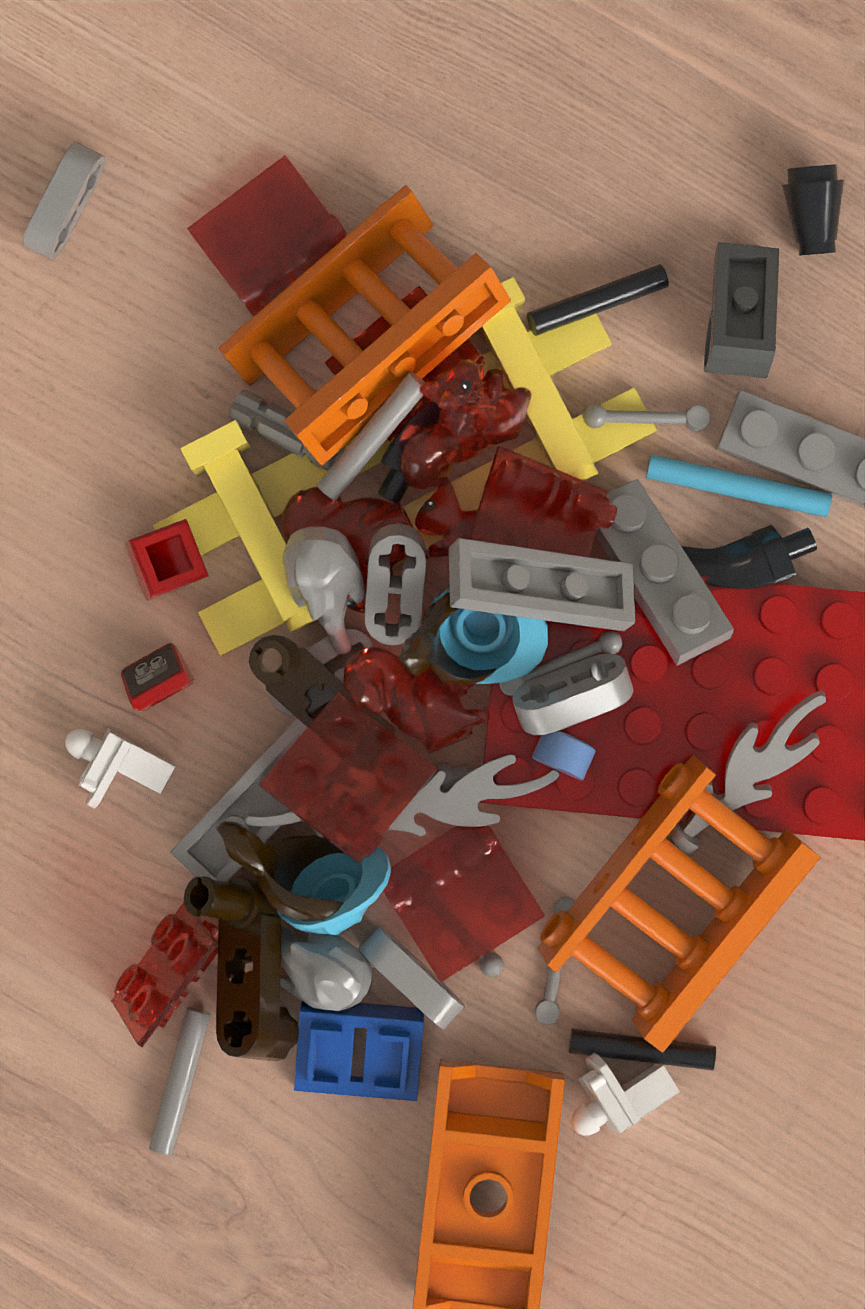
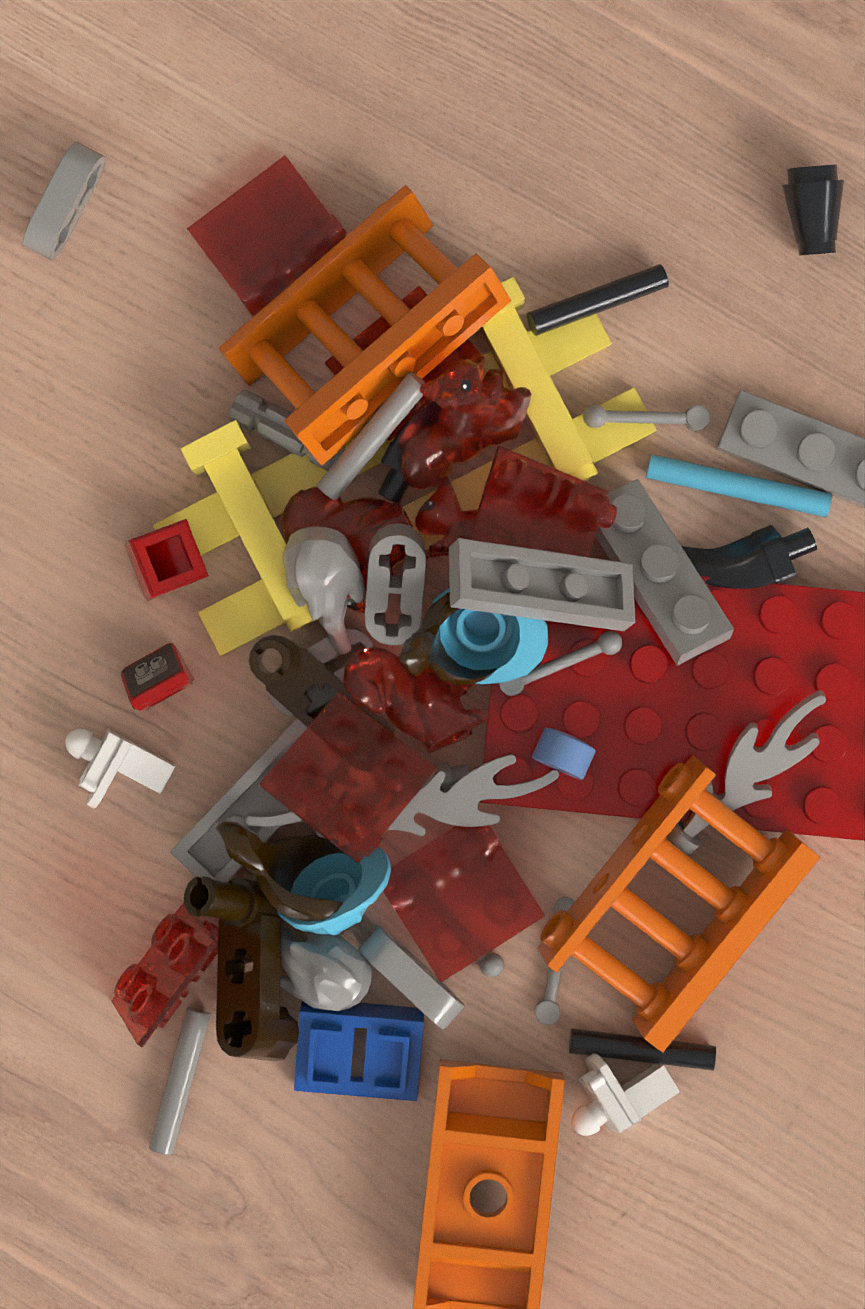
light grey beam [512,654,633,735] -> none
dark grey plate [704,242,779,378] -> none

